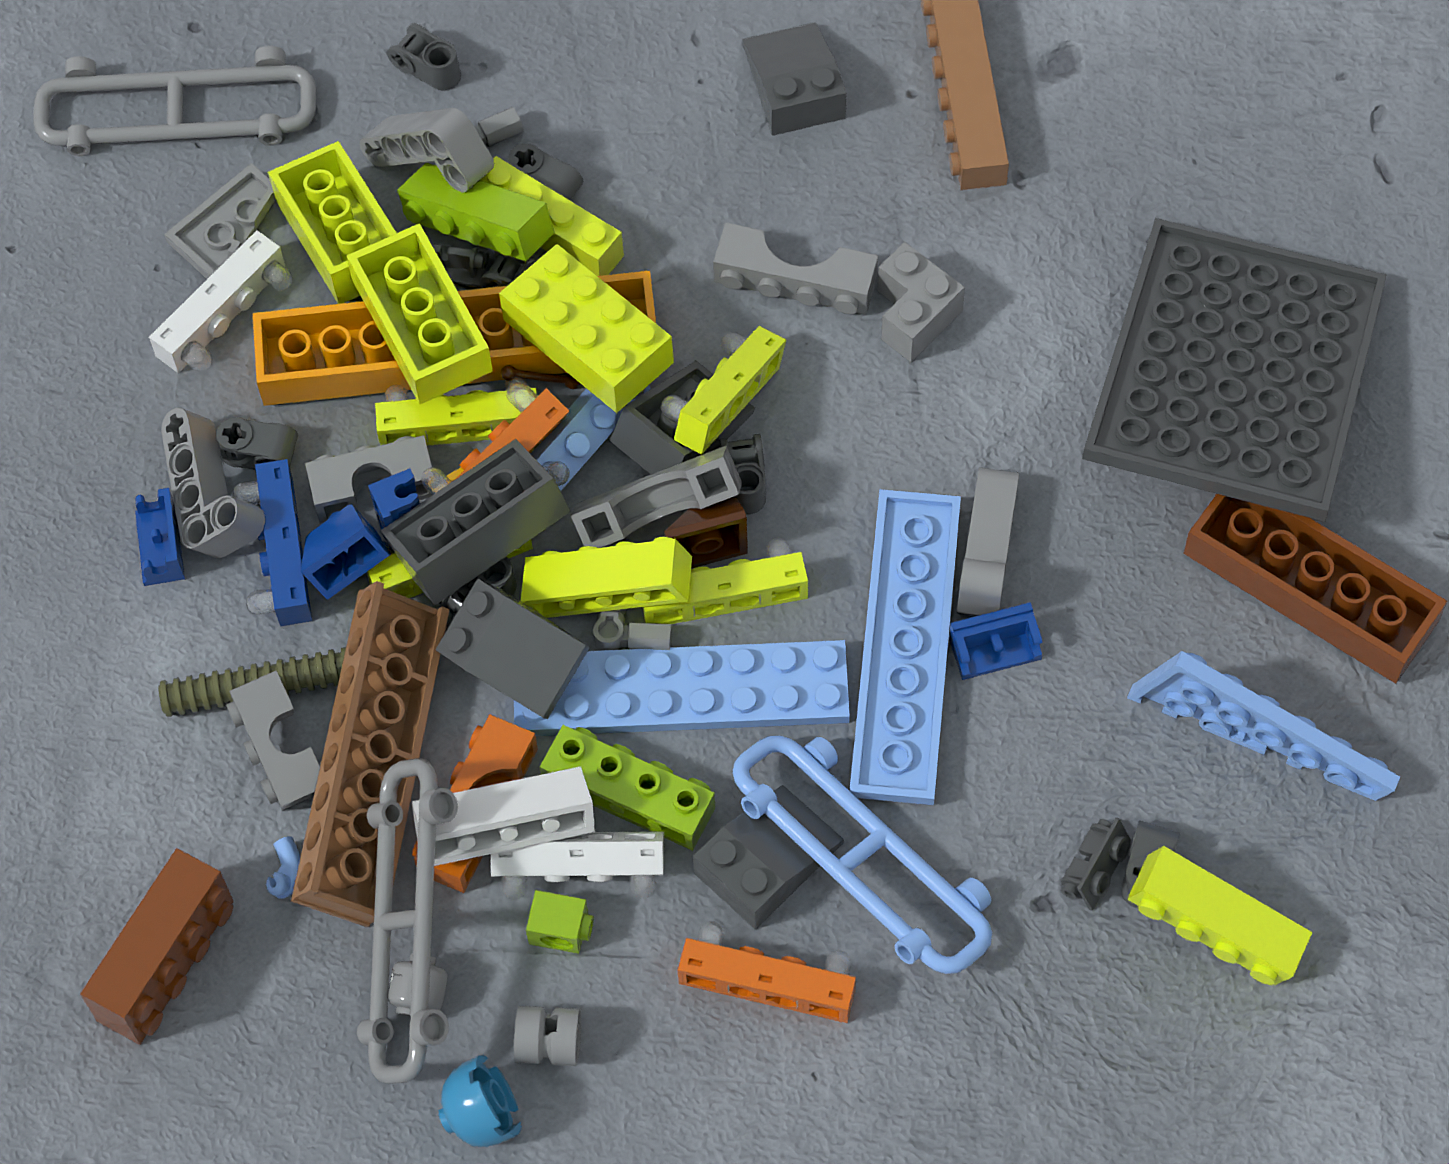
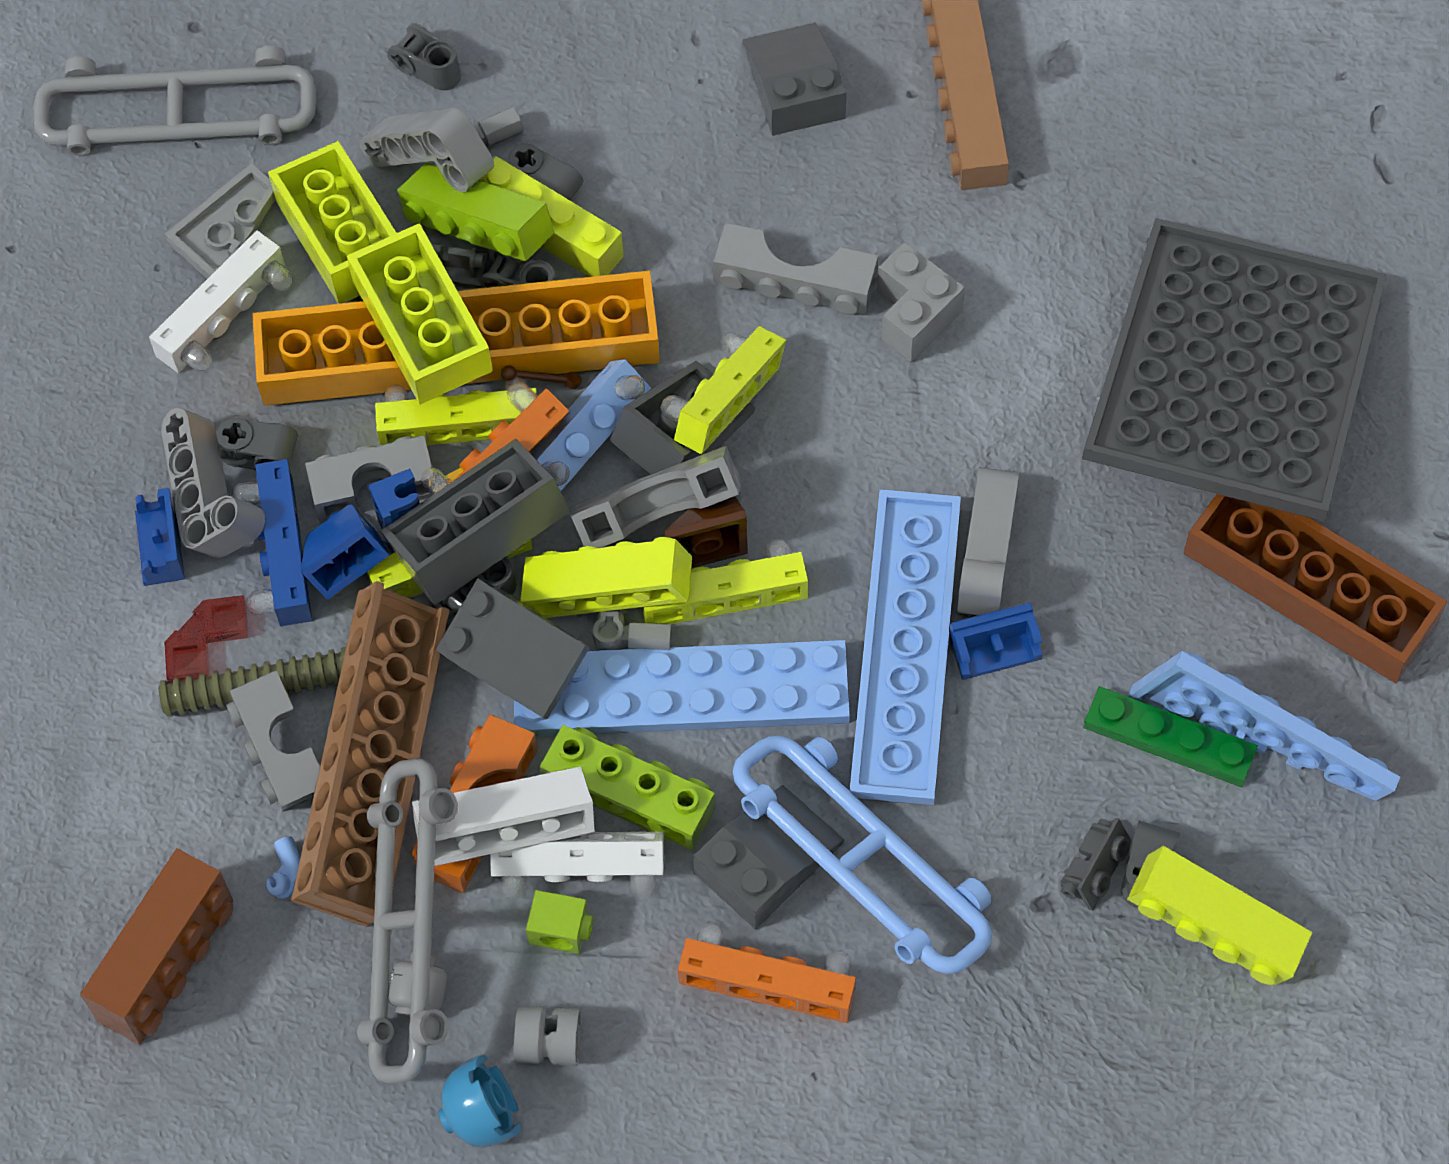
neon yellow brick [499,244,674,413] -> none
dark grey piece [720,433,766,514] -> none
none -> clear red tile [164,595,249,683]
none -> green plate [1083,686,1258,788]

